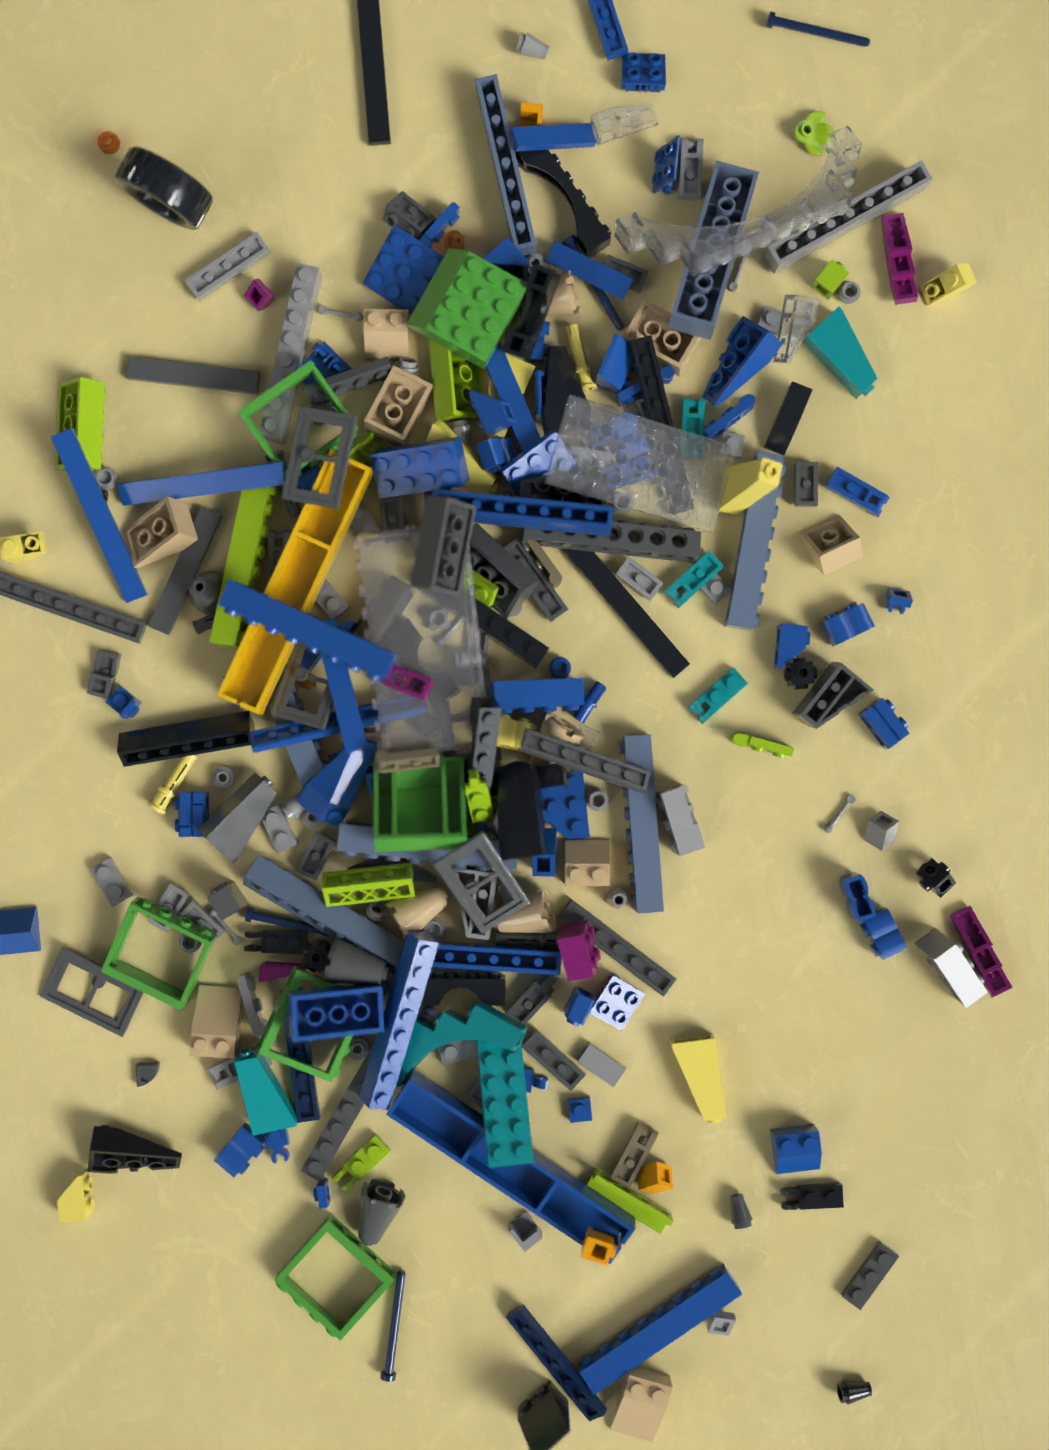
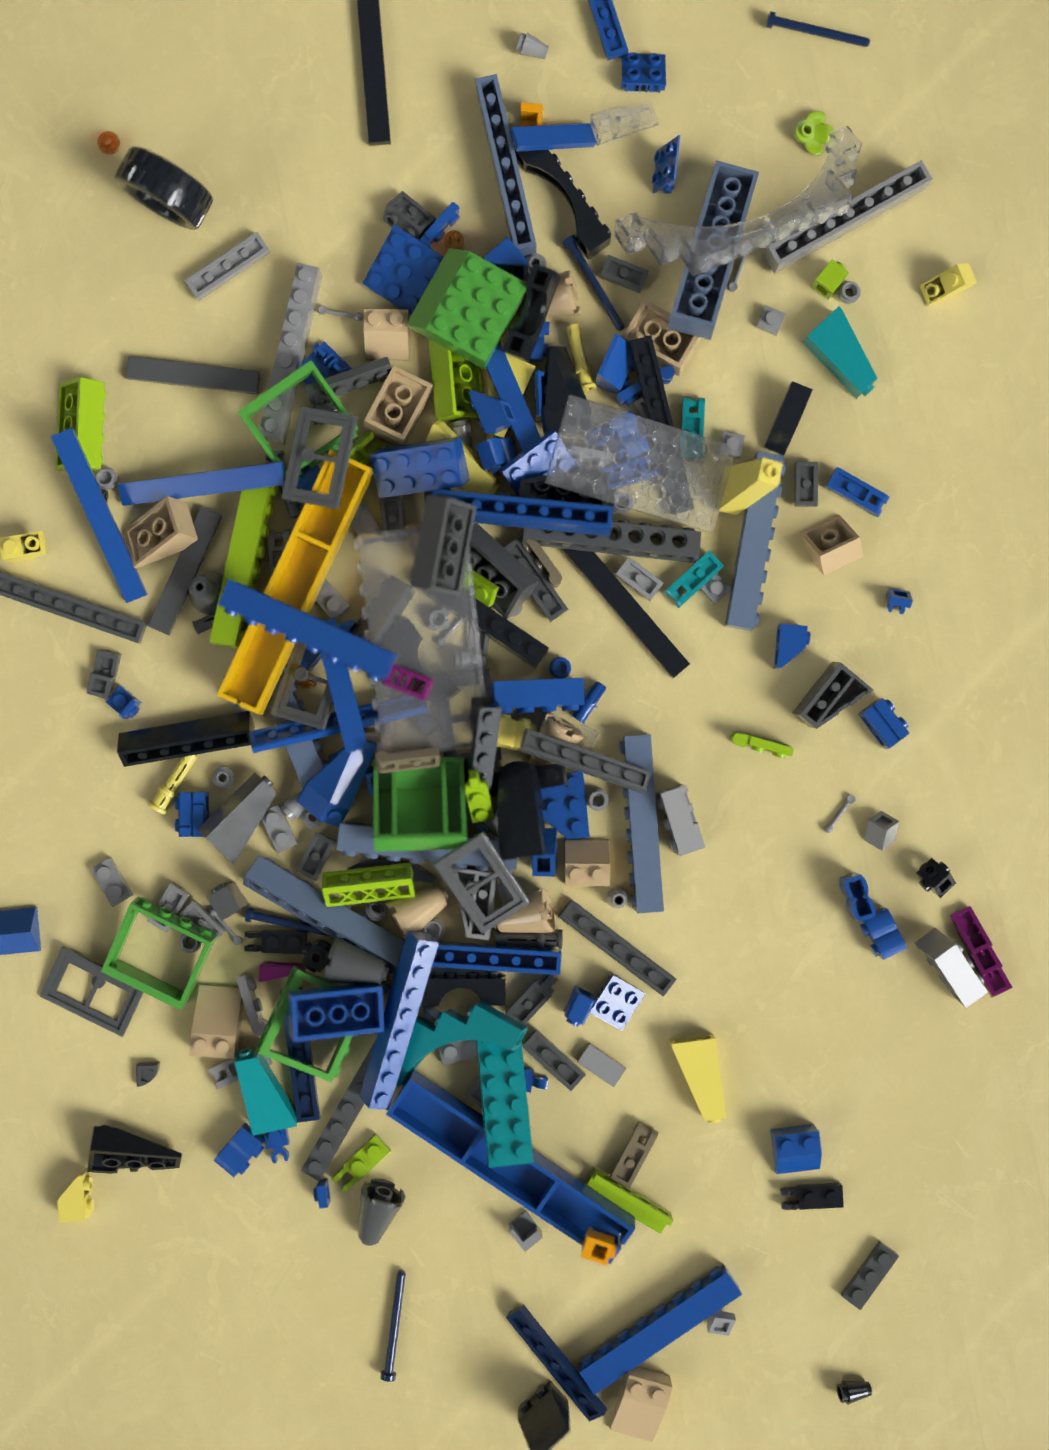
magenta brick [244,278,275,311] -> none
bright green window [274,1214,396,1341] -> none
light grey plate [348,1037,369,1060] -> none
light grey plate [396,357,418,375] -> none
blue tile [546,241,633,301] -> none
magenta brick [557,920,601,982] -> none
blue plate [568,1097,592,1123] -> none
light orange panel [638,1162,673,1194] -> none
light grey plate [678,138,704,200] -> none
teal plate [687,667,748,724] -> none
blue wedge [702,316,783,407] -> none
blue hinge [703,393,756,443] -> none
dark grey cone [730,1194,753,1229] -> none
clear slope [773,295,819,363] -> none
black brick [784,658,817,690] -> none
blue brick [821,602,875,647] -> none
magenta slope [881,213,918,305] -> none

